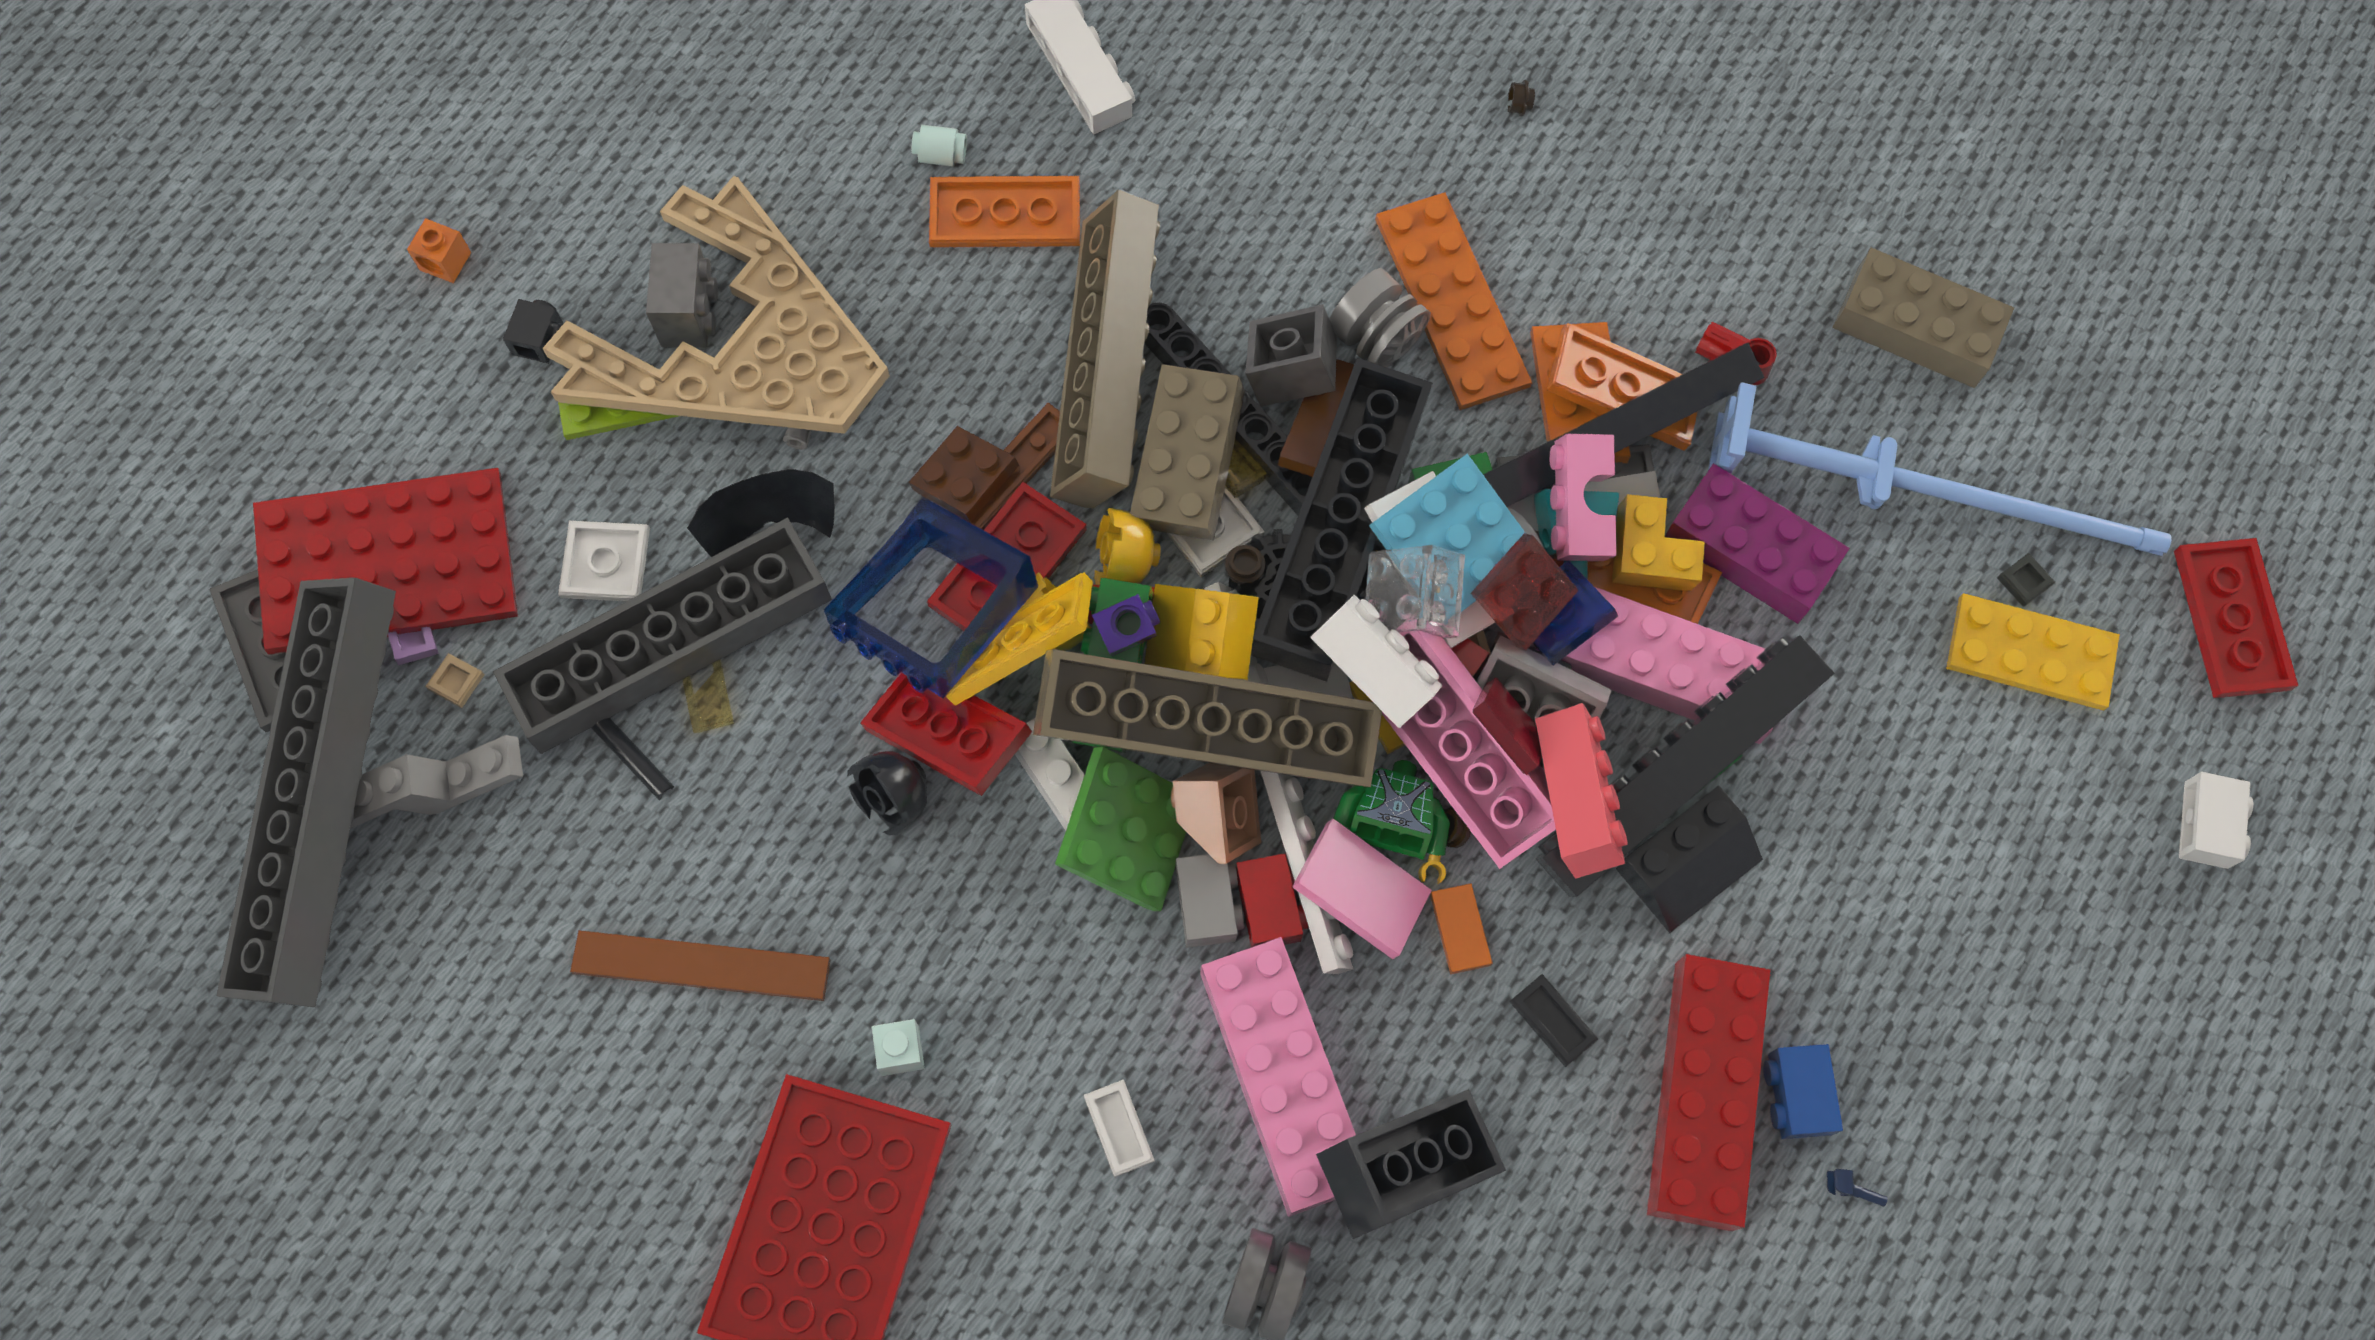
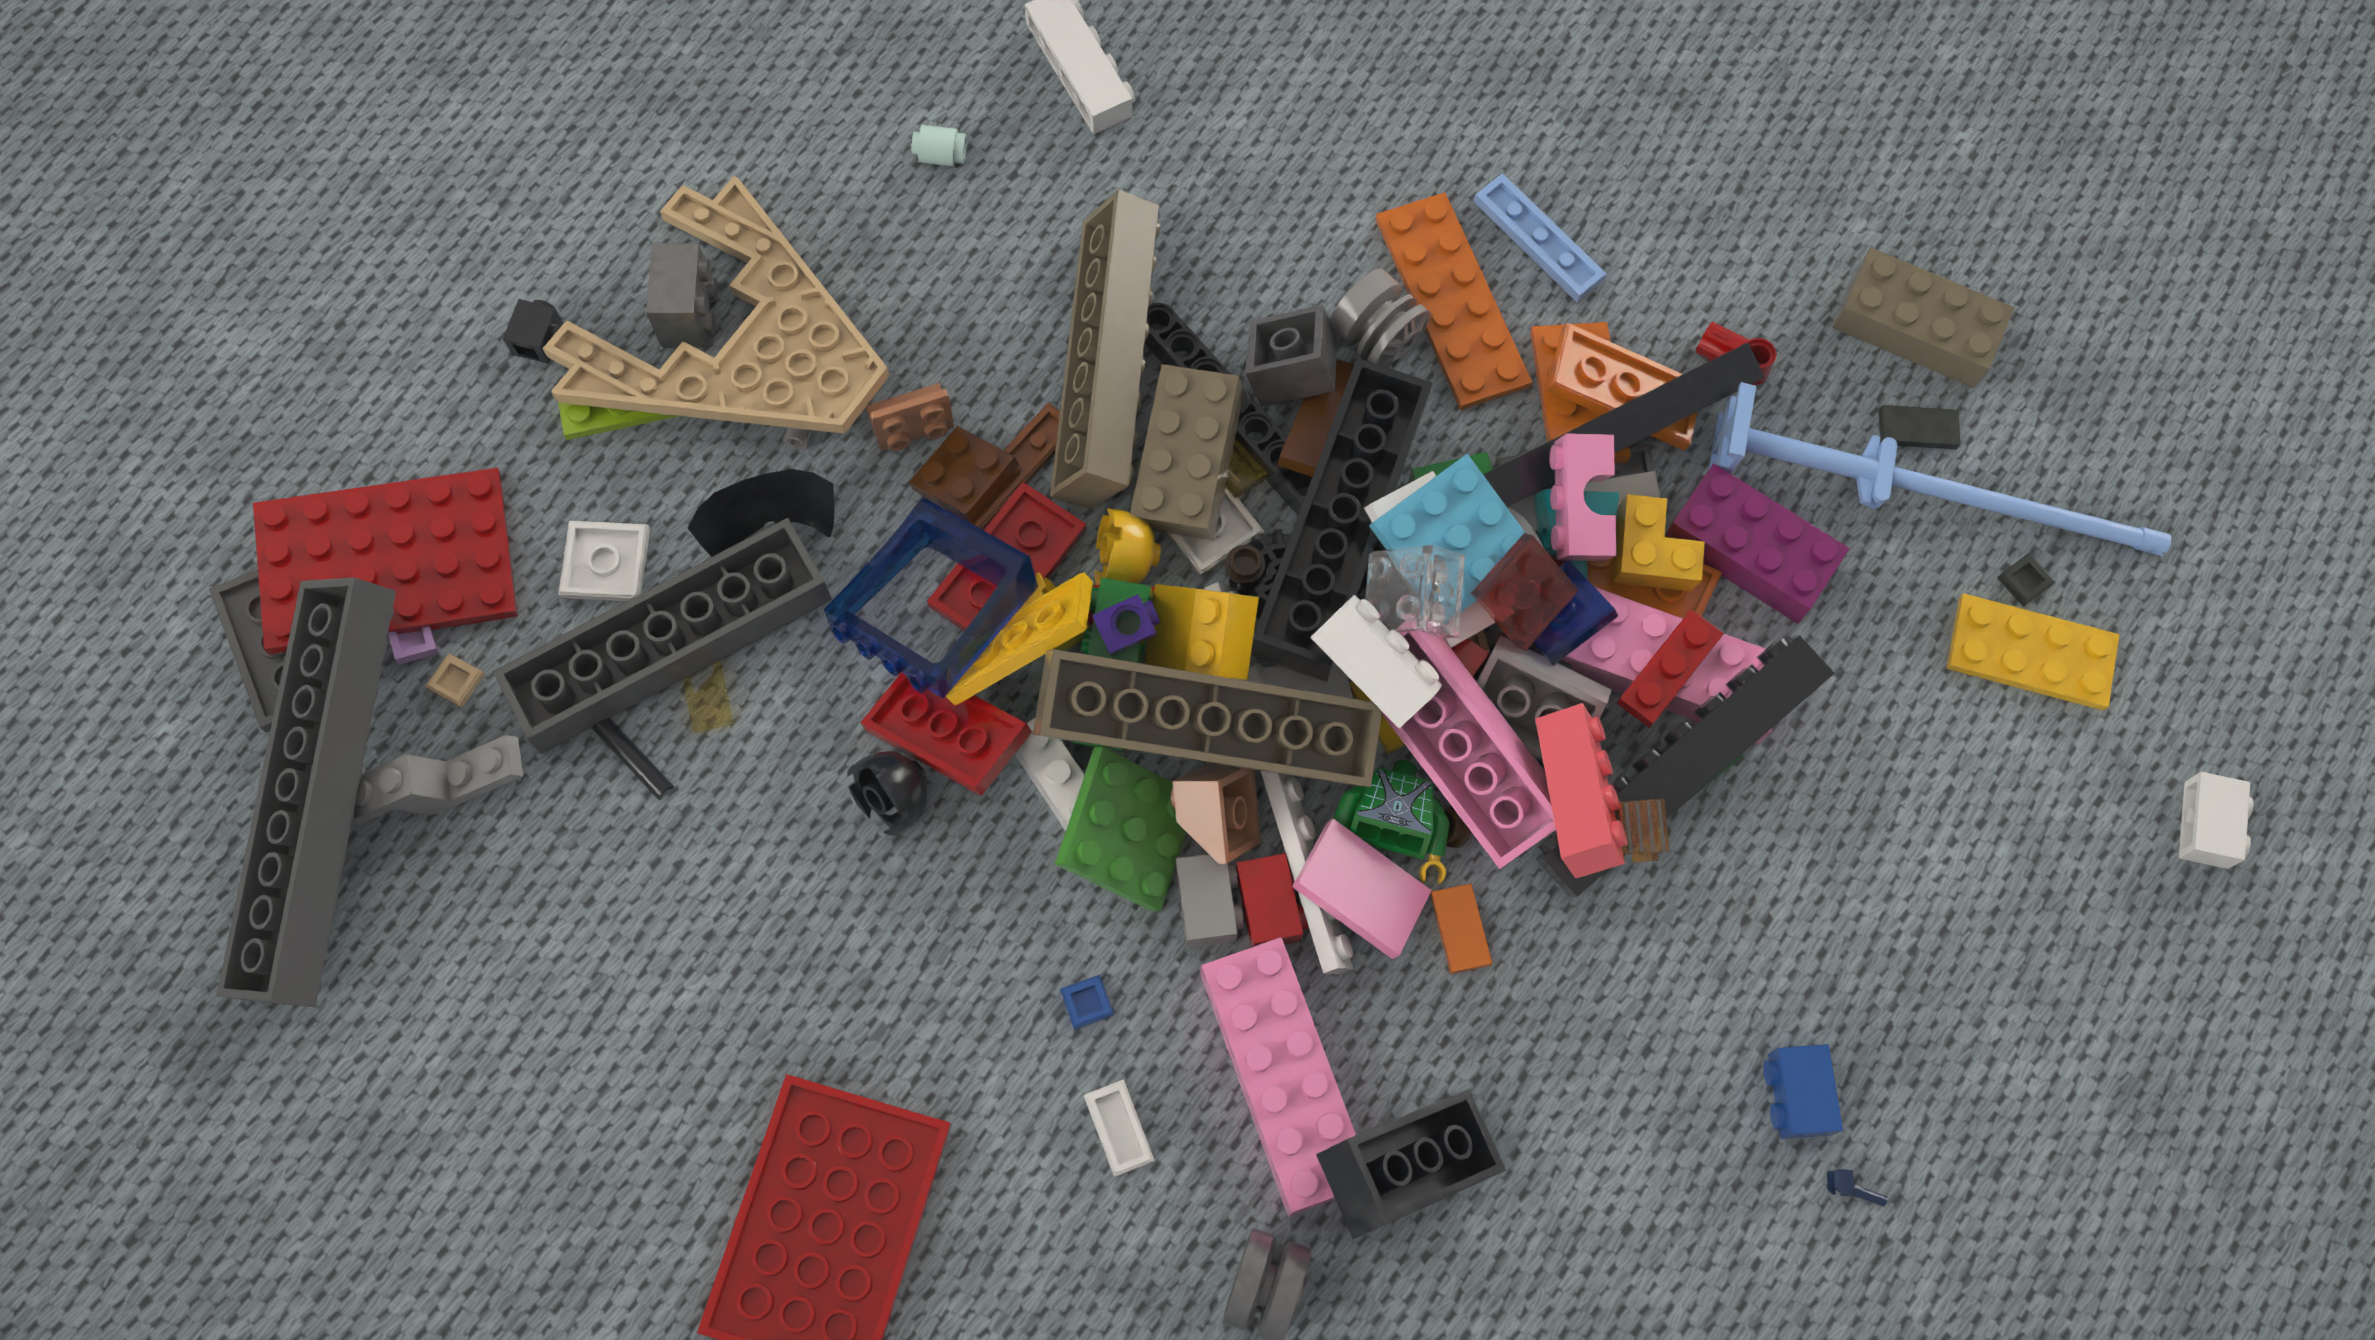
orange brick [407,218,471,283] -> none
dark orange tile [570,930,831,1001] -> none
light aqua brick [872,1019,925,1076] -> none
orange tile [929,176,1080,247] -> none
dark red tile [1472,677,1542,775] -> none
dark brown plate [1508,80,1535,116] -> none
black tile [1509,974,1598,1067] -> none
black slope [1616,785,1763,933] -> none
red brick [1647,954,1771,1231] -> none
red plate [2174,538,2299,698] -> none
none -> nougat bracket [866,383,954,451]
none -> blue tile [1060,975,1114,1030]
none -> light blue plate [1473,173,1607,302]
none -> clear orange brick [1616,798,1670,863]
none -> red plate [1617,609,1724,728]
none -> pearl dark grey tile [1879,405,1961,450]

